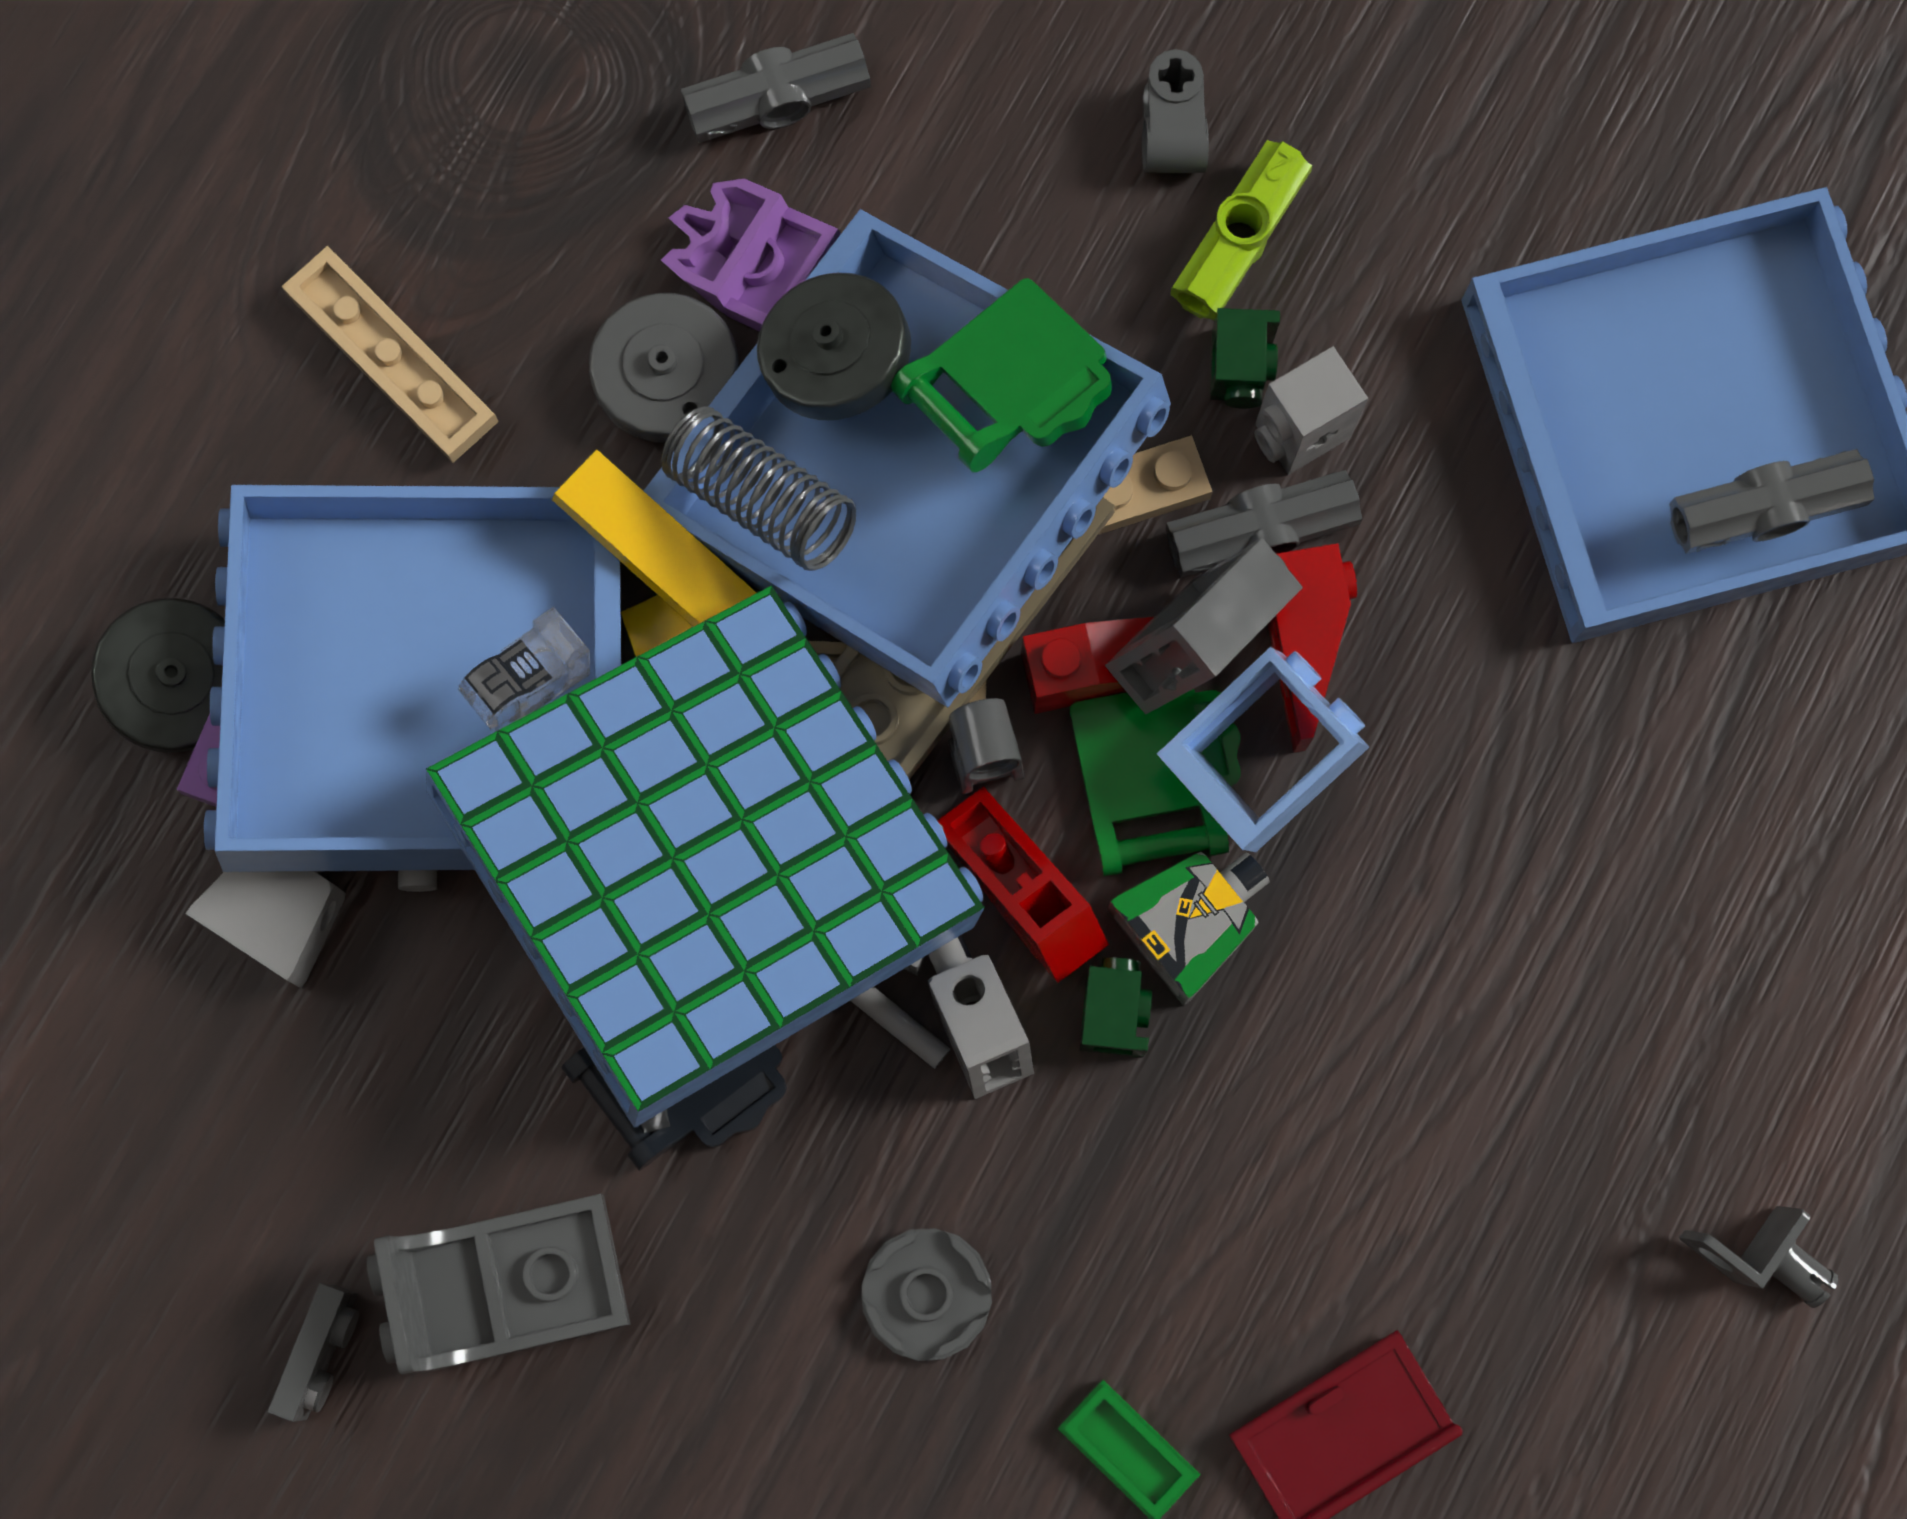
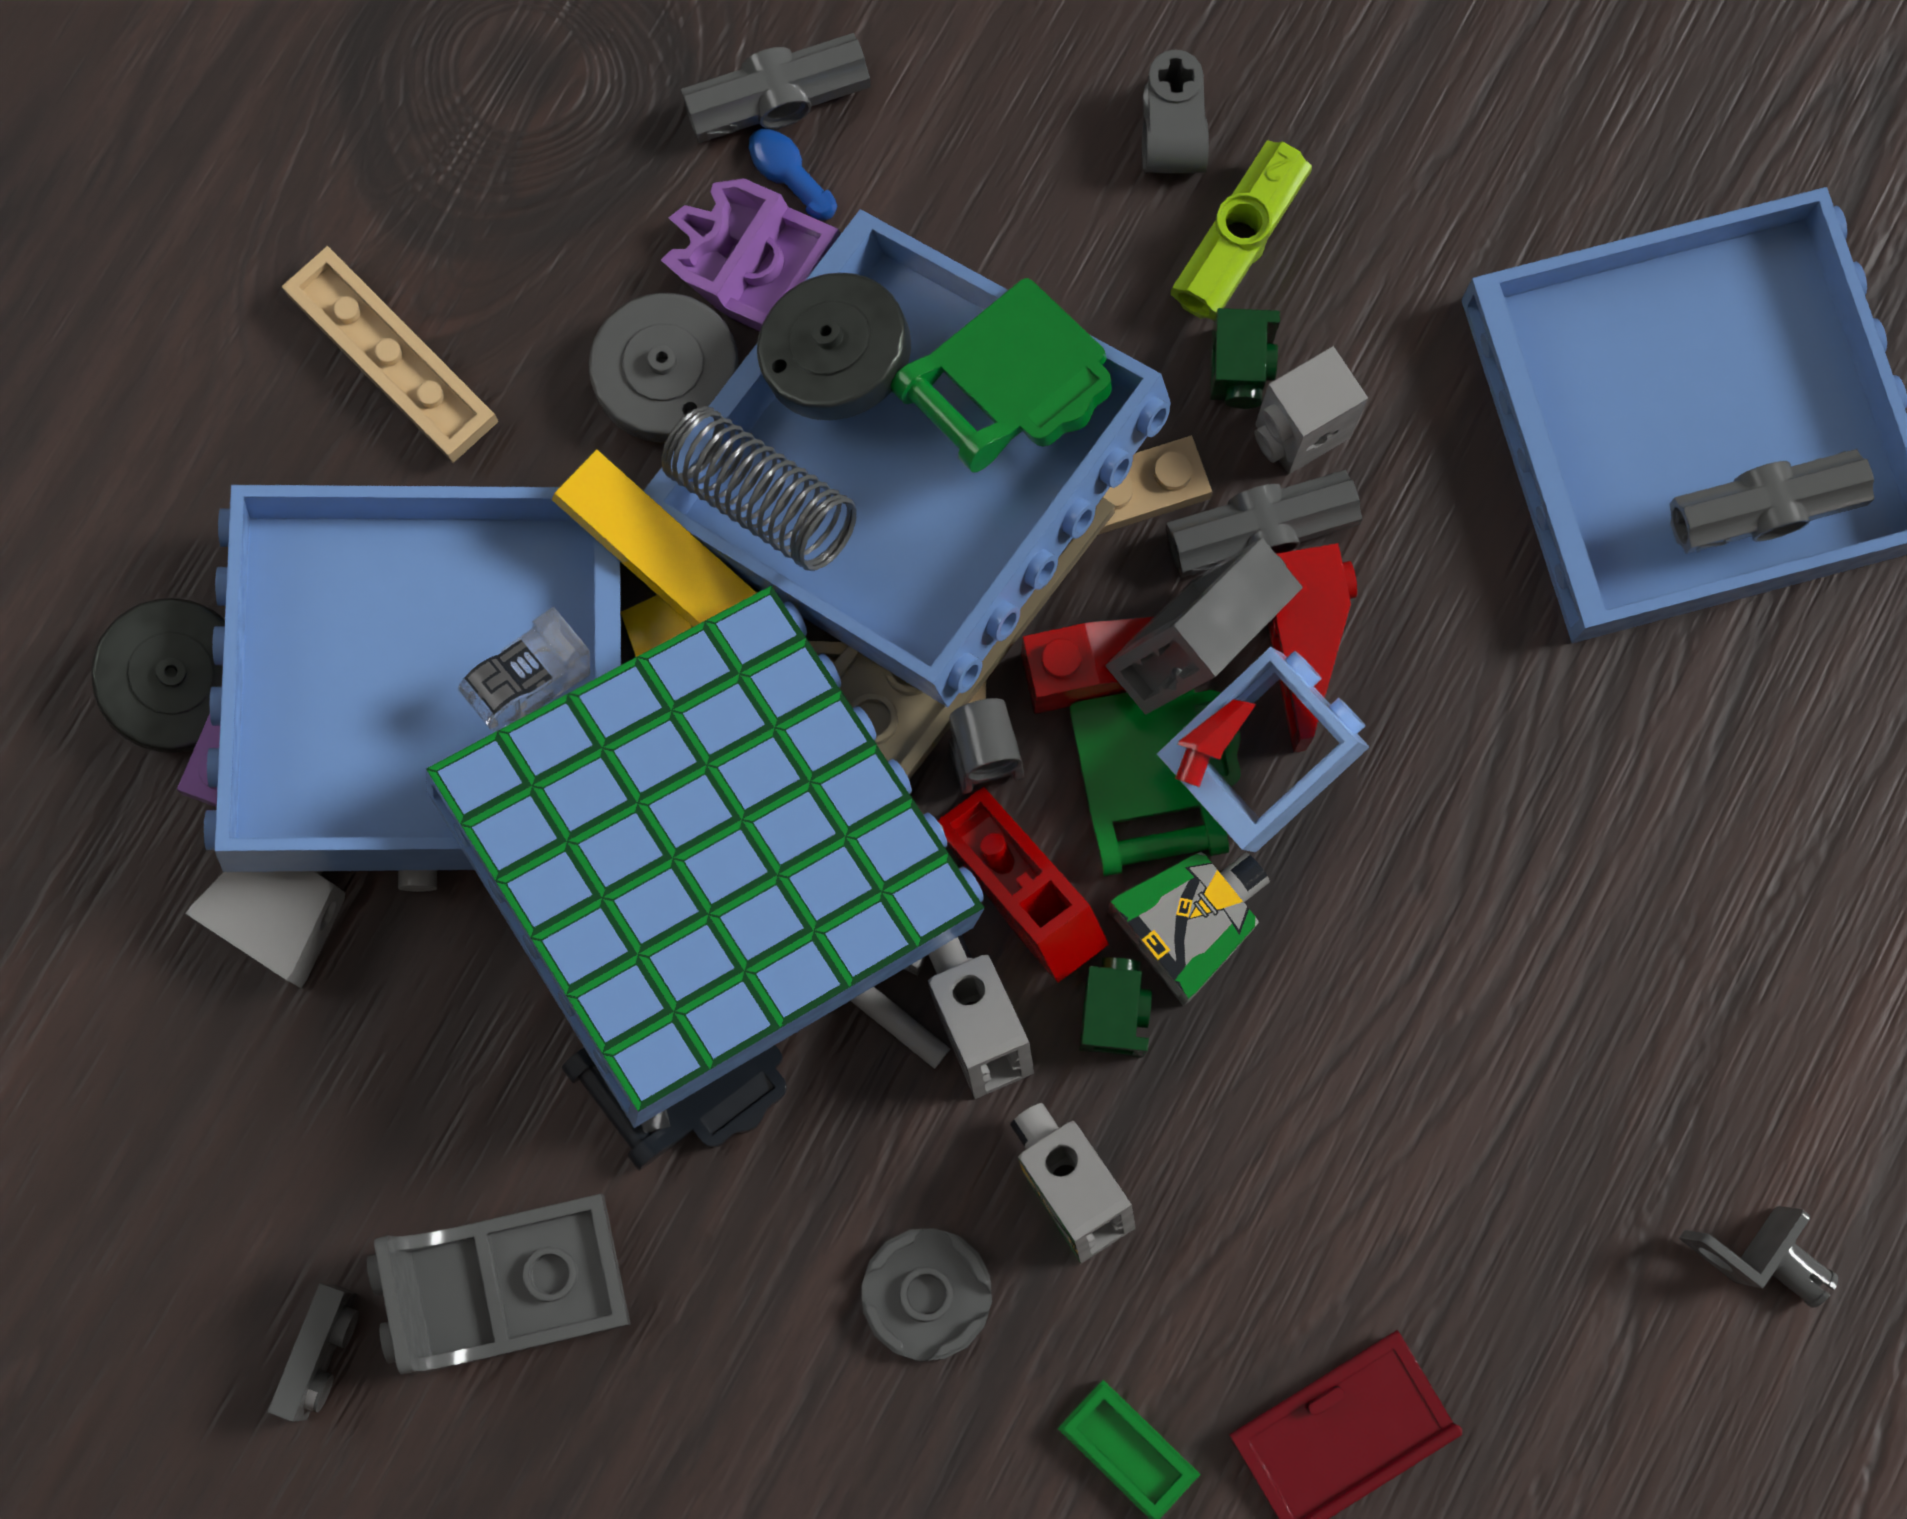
none -> blue piece [749,129,838,222]
none -> light grey torso [1010,1103,1135,1264]
none -> red bar [1175,699,1256,787]

